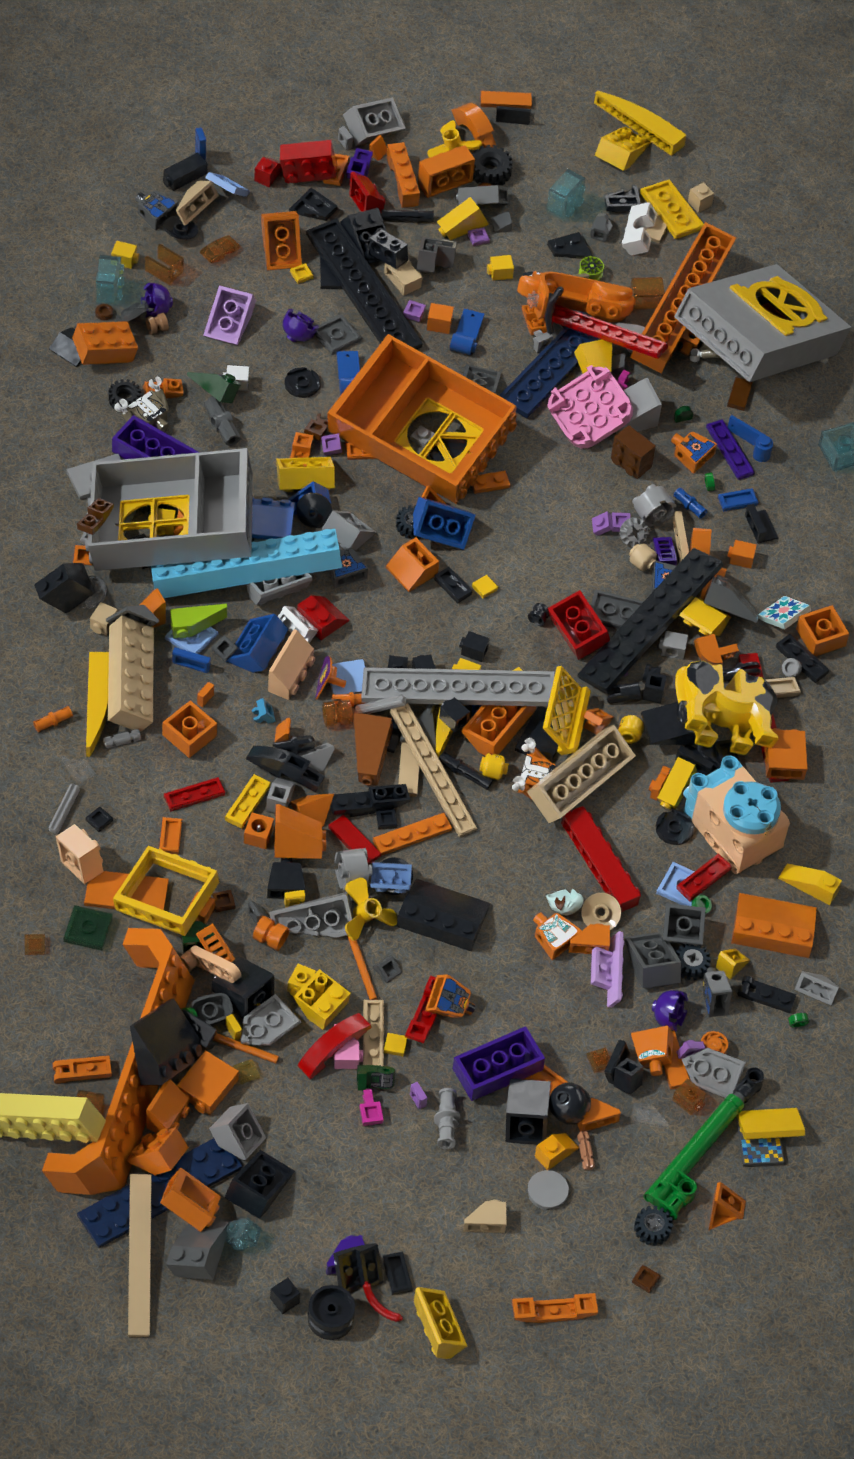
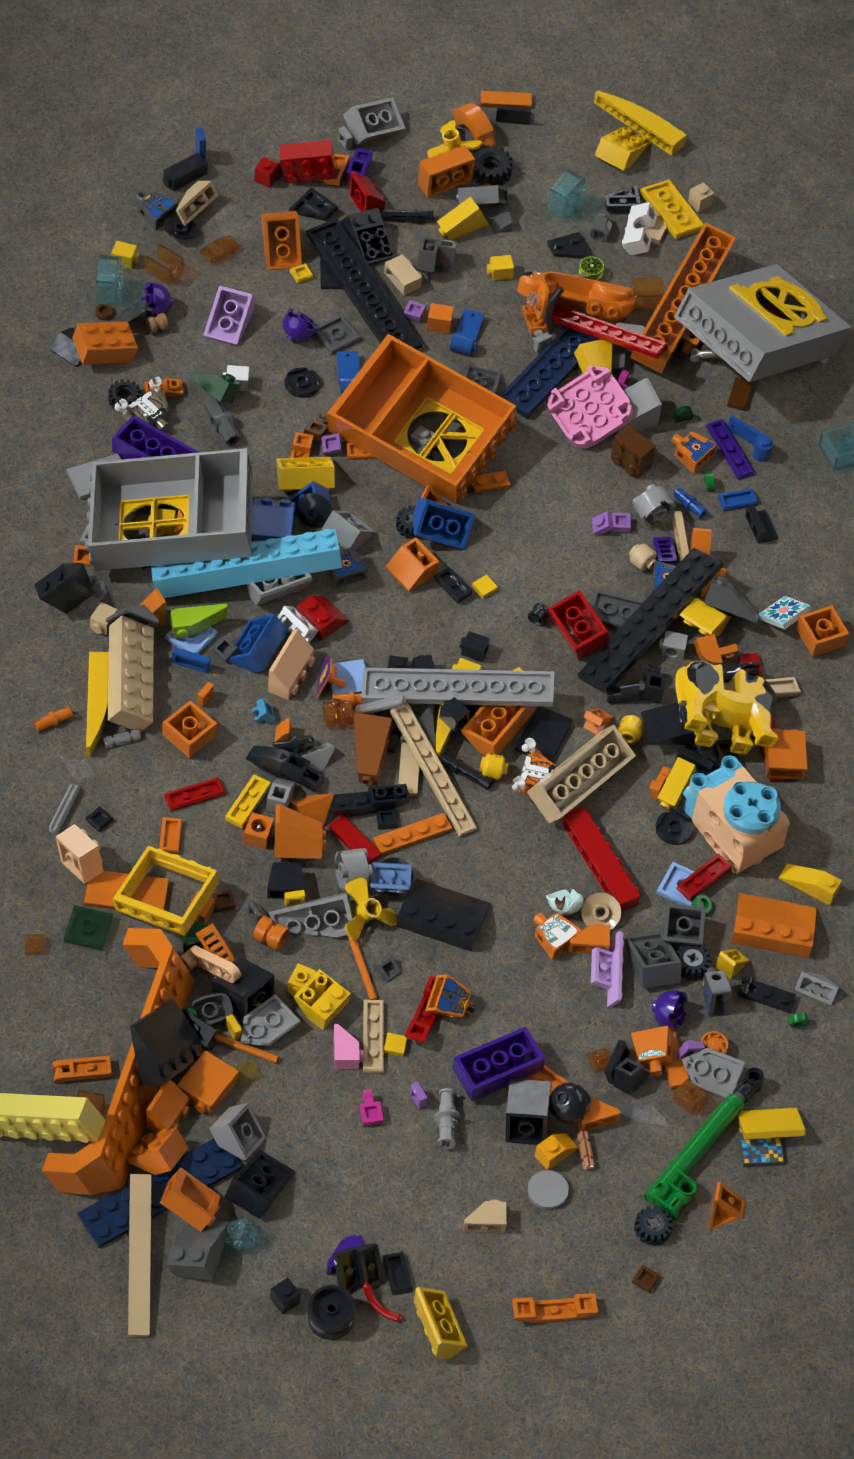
reddish brown slope [77,498,114,535] -> none
light blue tile [206,172,250,197] -> none
red slope [297,1013,372,1080] -> none
dark green leg [357,1065,395,1091] -> none
orange slope [369,135,387,161] -> none
black brick [370,229,408,269] -> none
orange arch [387,142,420,208] -> none
medium lavender tile [467,227,490,246] -> none
yellow fence [543,666,591,756] -> none
light grey gear [620,517,649,547] -> none
orange brick [727,540,757,569] -> none
black plate [776,634,829,683] -> none
light grey tile [782,658,802,677] -> none

